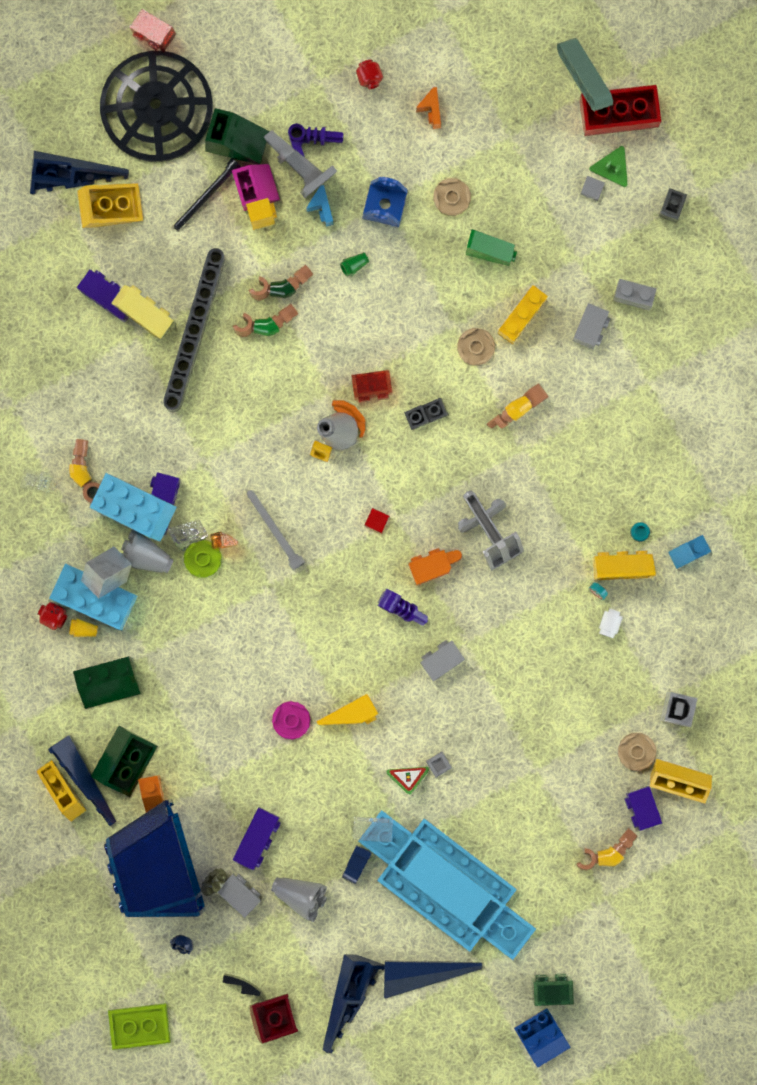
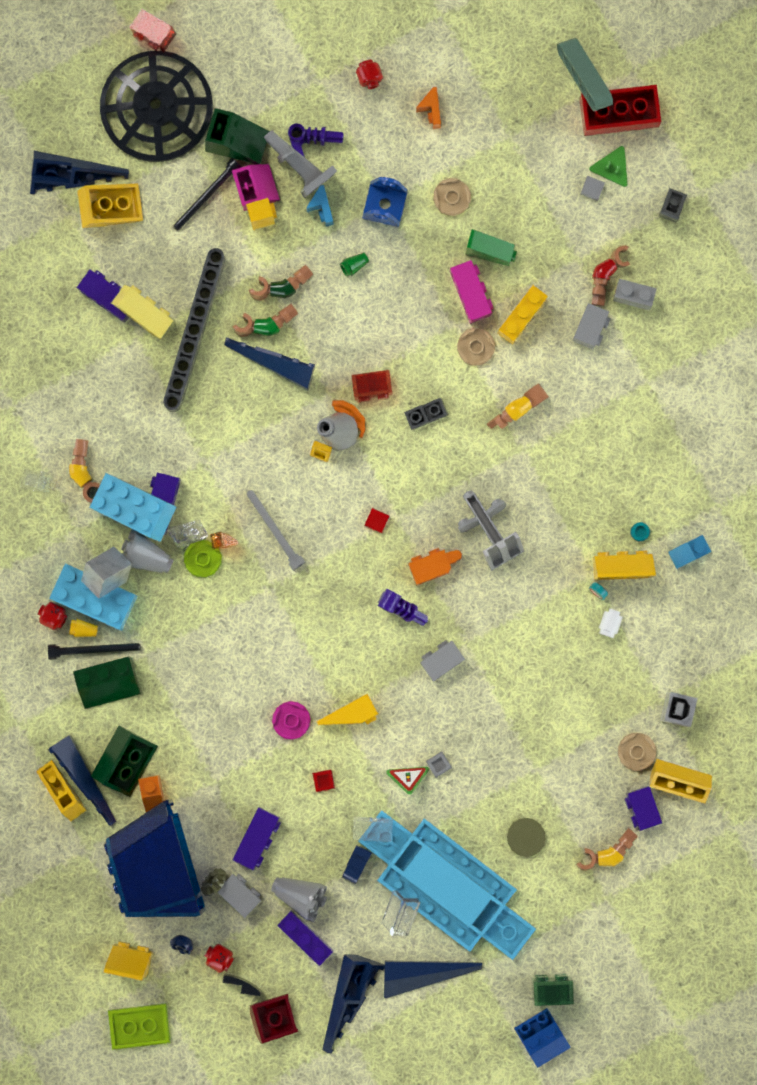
none -> black piece [48,643,141,660]
none -> yellow slope [103,941,153,980]
none -> red head [204,944,235,973]
none -> dark blue wedge [224,337,315,391]
none -> dark purple brick [277,910,333,966]
none -> red tile [312,770,335,792]
none -> clear panel [382,890,421,936]
none -> dark pink brick [450,260,494,324]
none -> olive tile [507,818,546,857]
none -> nougat piece [592,245,630,306]

